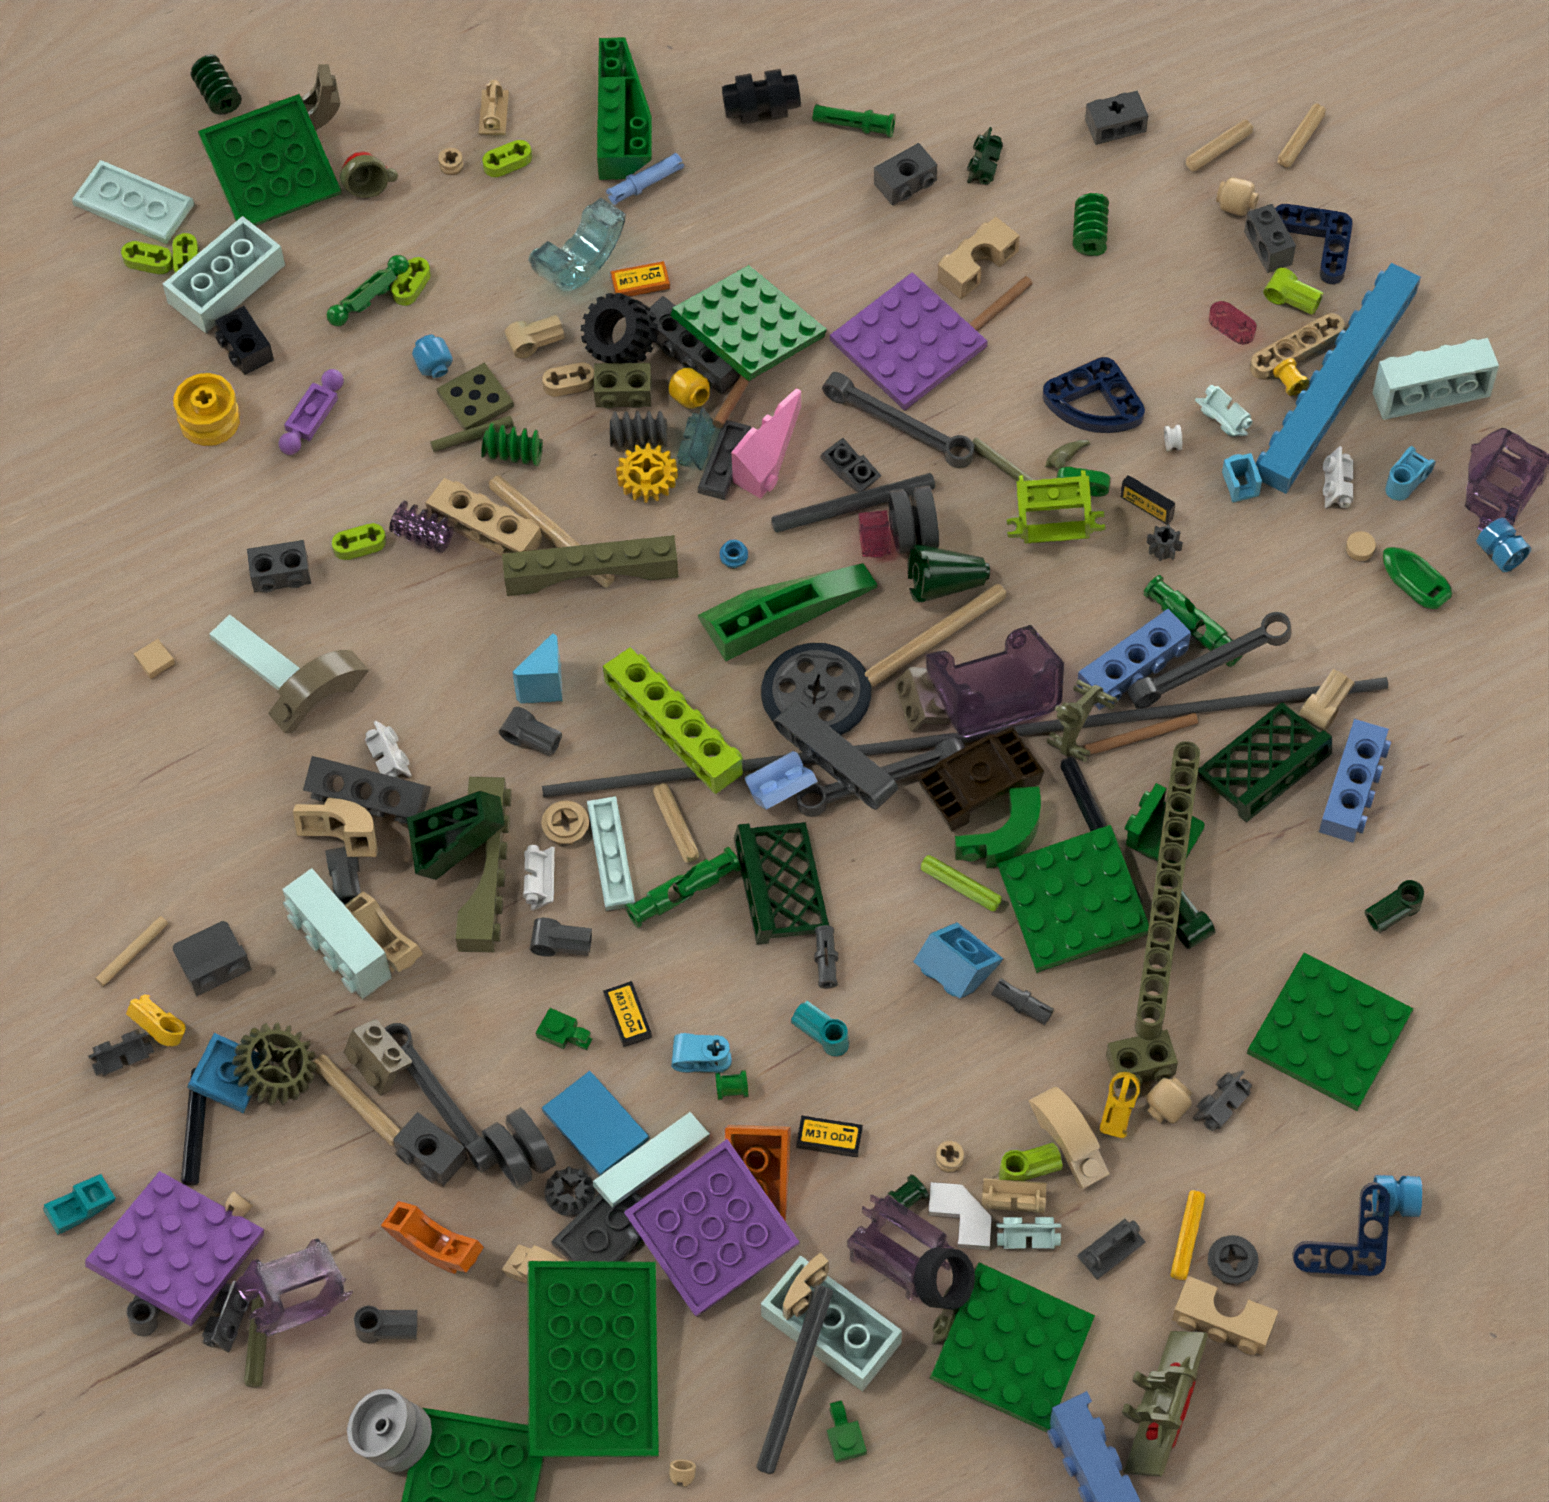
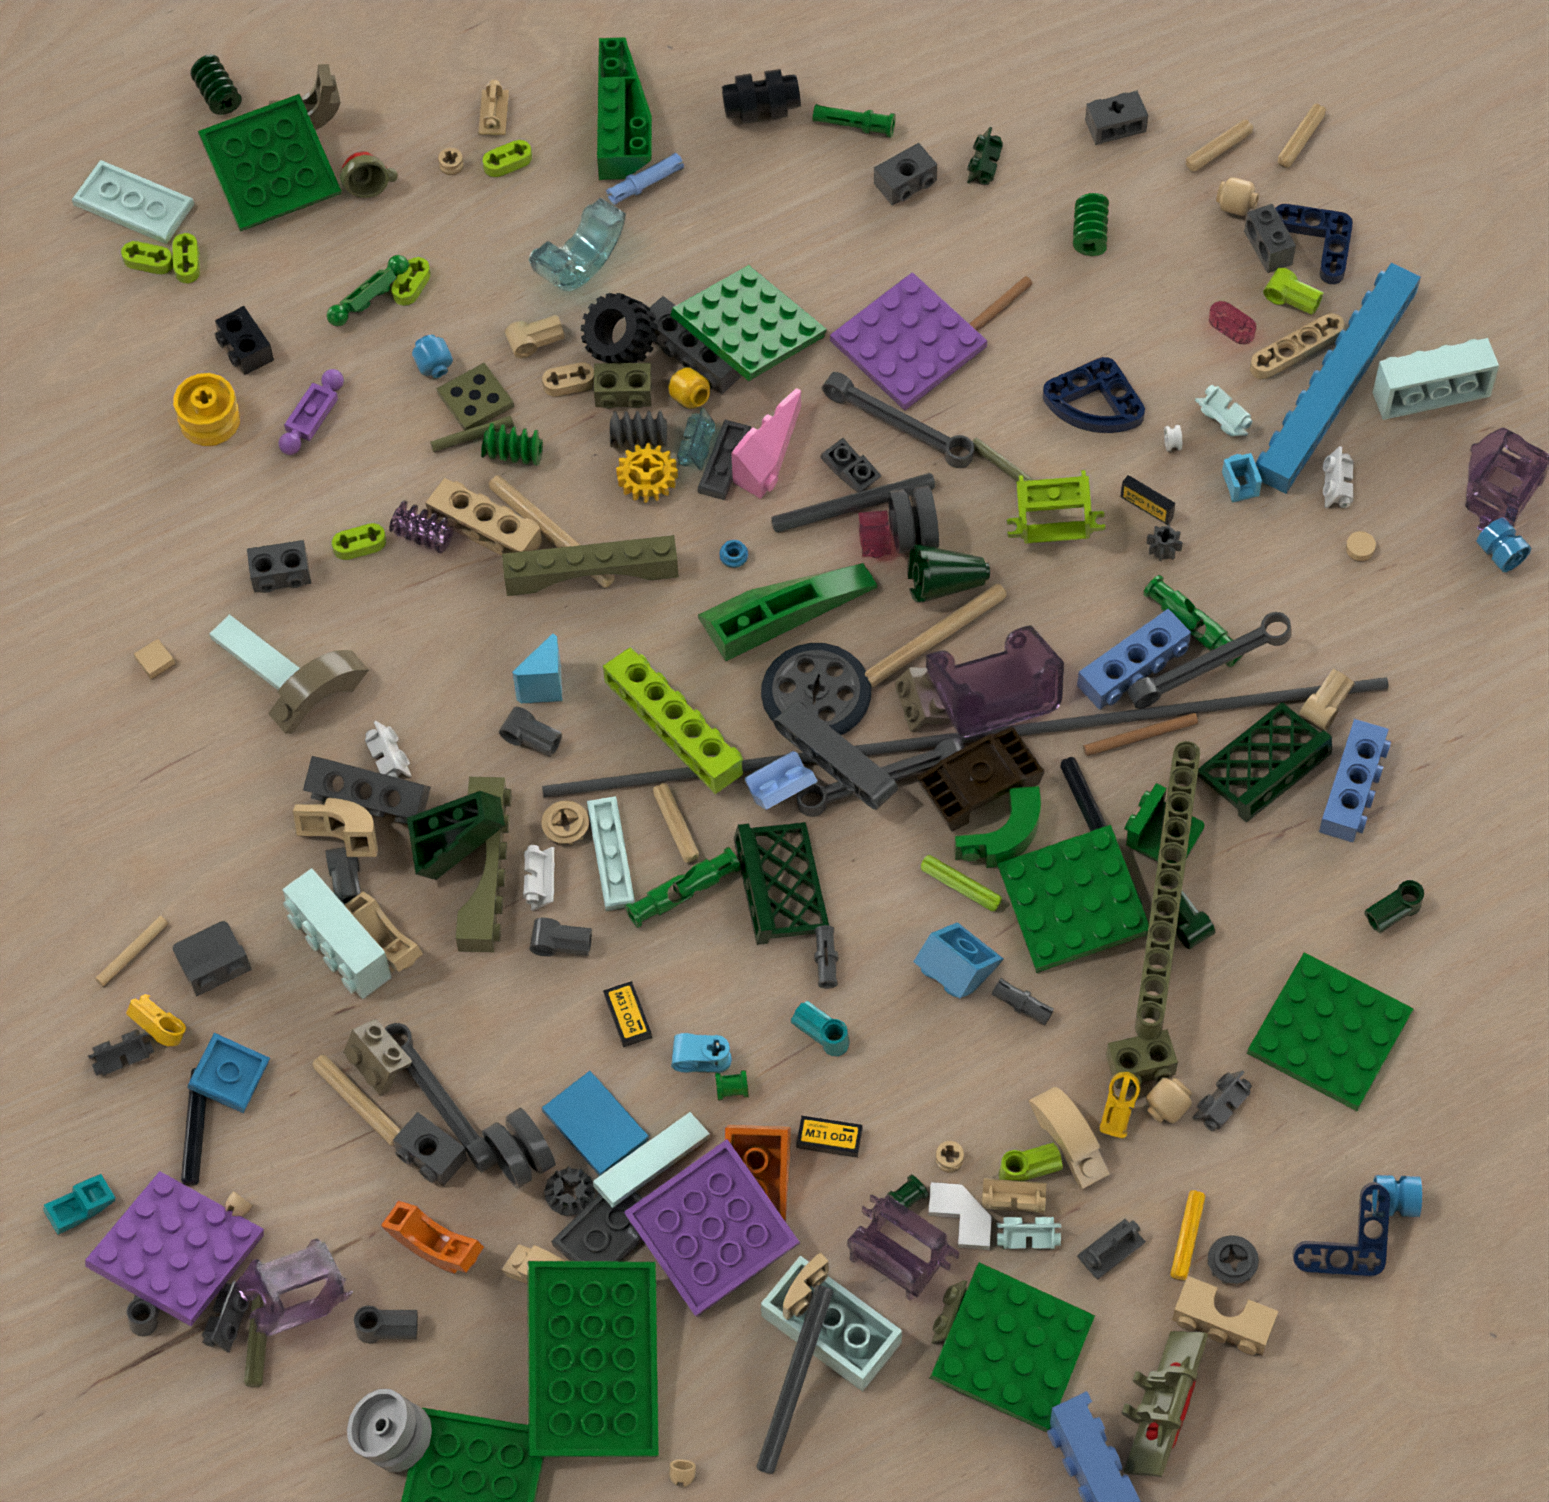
light aqua brick [163,216,285,333] -> none
olive gear [232,1022,317,1106] -> none
green plate [536,1008,593,1050] -> none
tile [610,261,670,297] -> none
medium nougat bar [712,375,750,428] -> none
green plate [826,1400,867,1463] -> none
black tyre [914,1247,975,1310] -> none
tan arch [937,217,1020,300] -> none
olive bar [1045,439,1090,468] -> none
olive axle [1047,679,1117,762] -> none
green beam [1057,467,1111,497] -> none
yellow bush [1273,358,1309,396] -> none
green piece [1383,547,1452,609] -> none
medium azure piece [1385,446,1436,501] -> none

